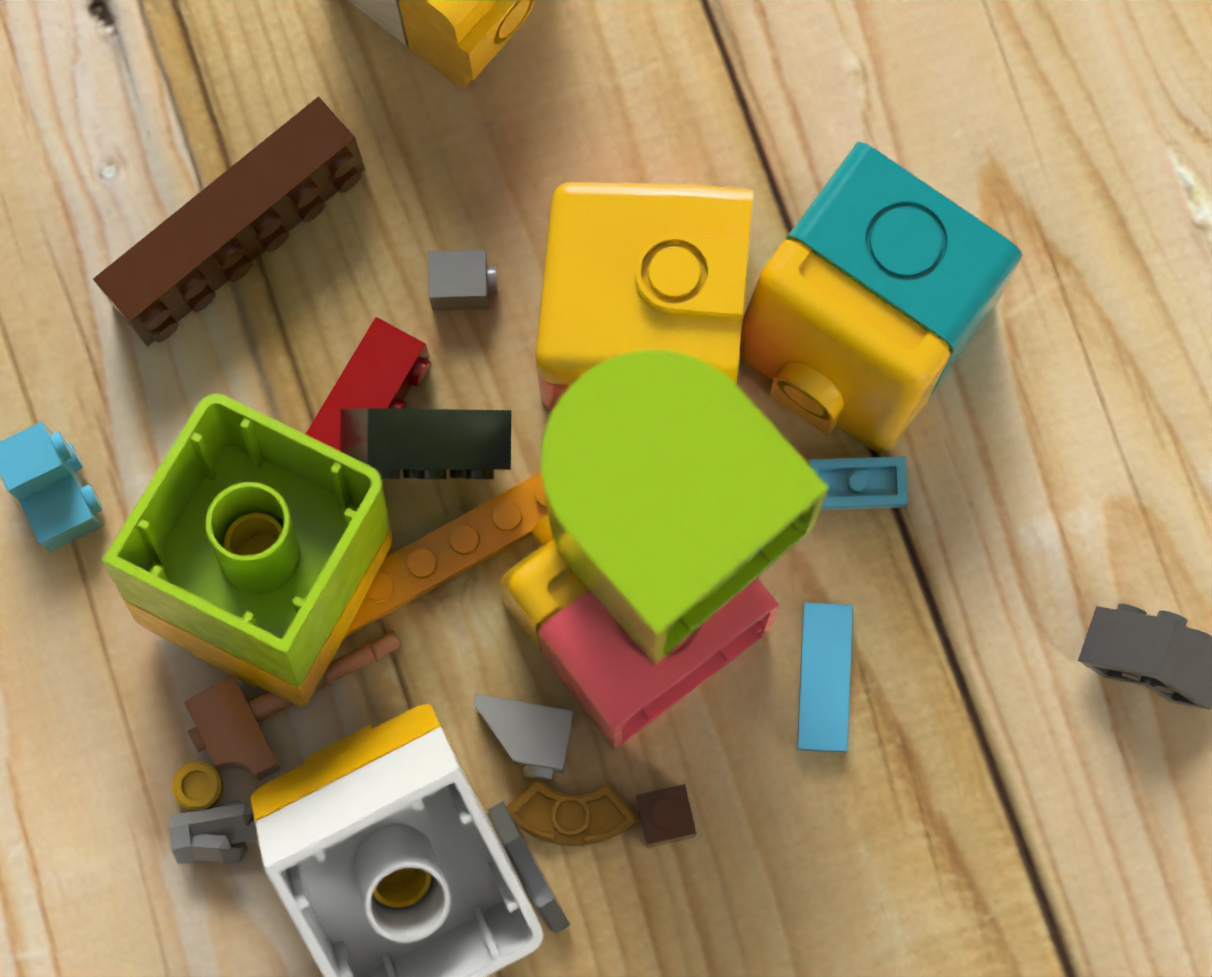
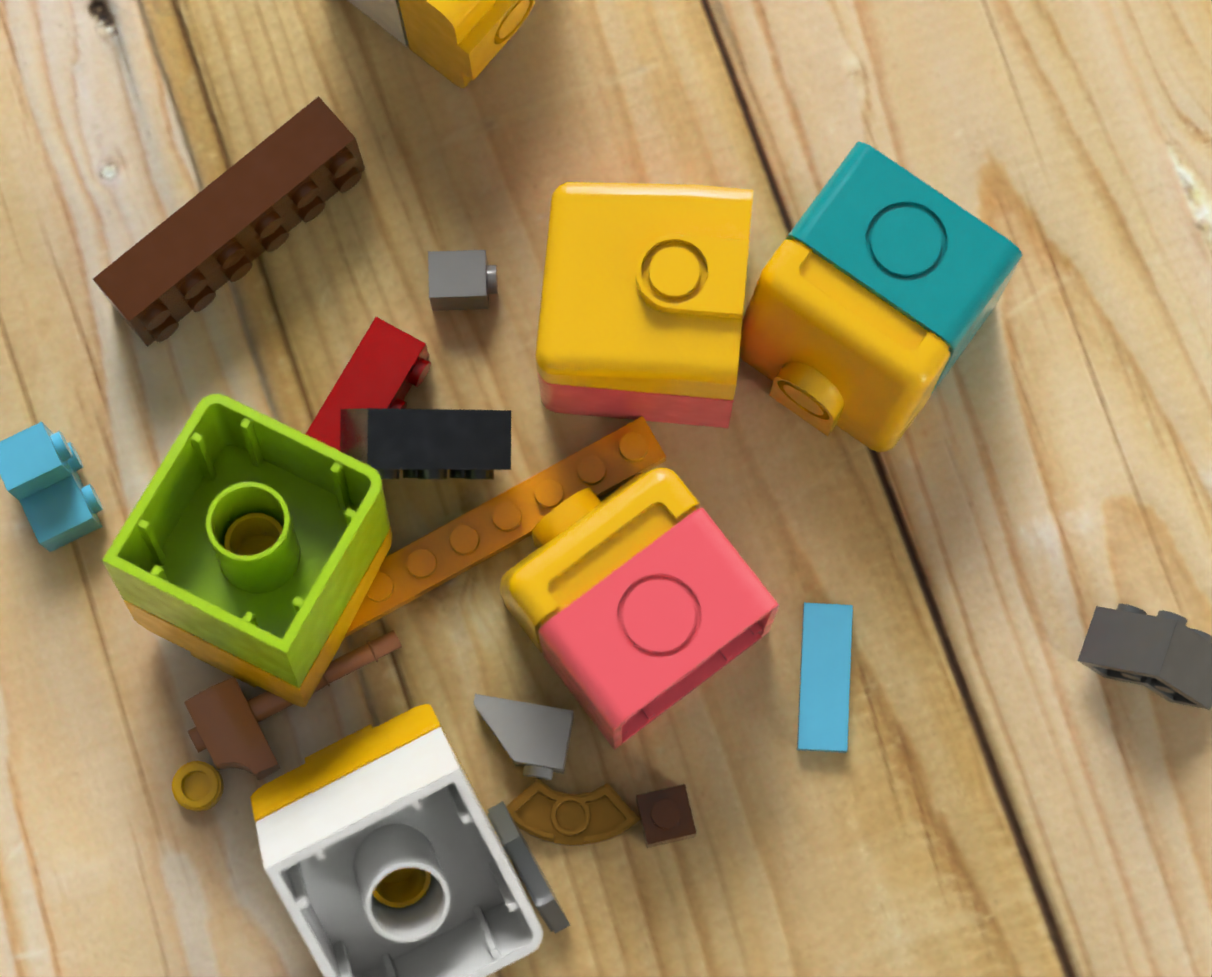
light grey rock [169,800,258,864] -> none
lime brick [541,350,829,665] -> none
medium azure plate [807,456,908,510] -> none

